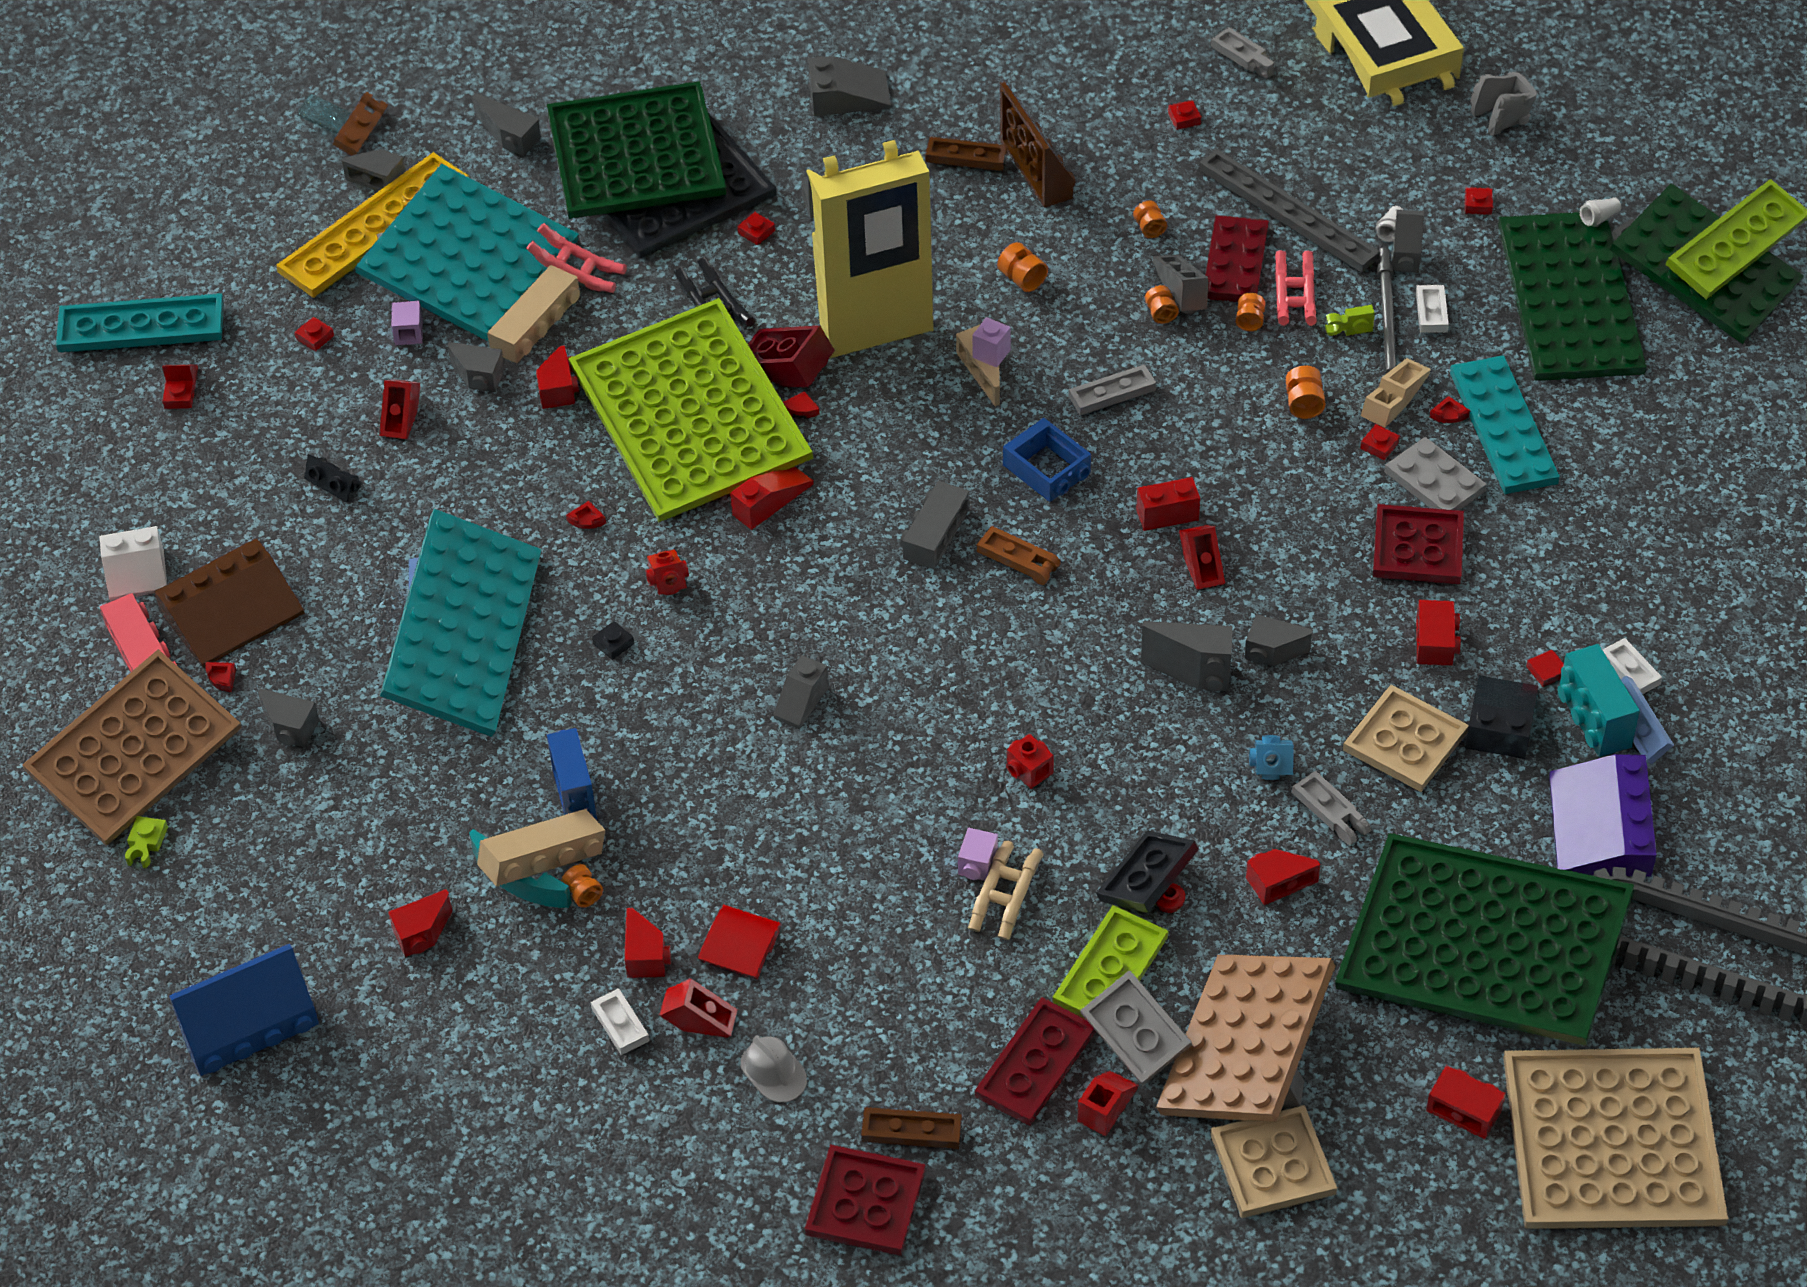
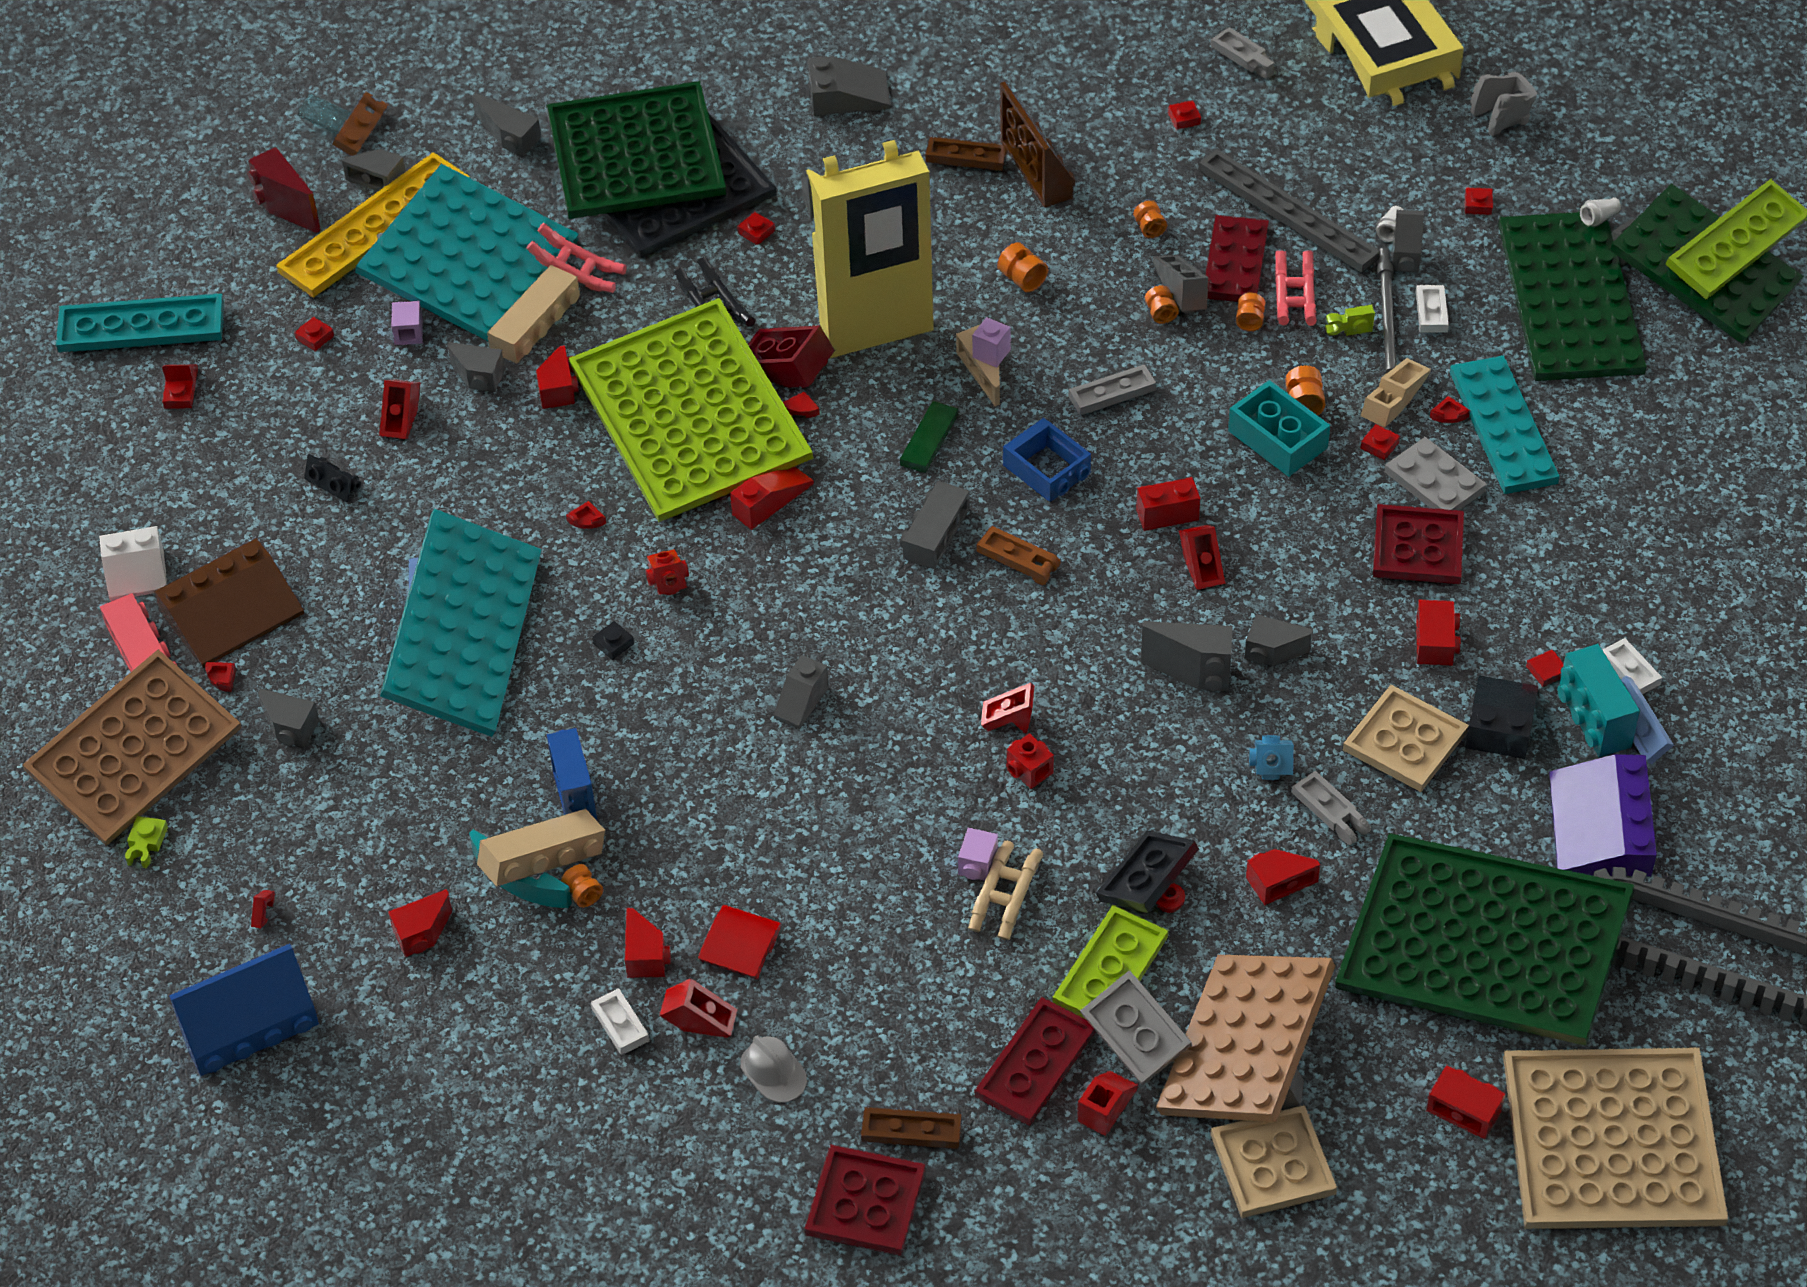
none -> dark red slope [247,147,321,233]
none -> red tile [251,890,275,928]
none -> dark green tile [900,401,958,473]
none -> red slope [981,683,1035,733]
none -> teal brick [1228,380,1330,477]

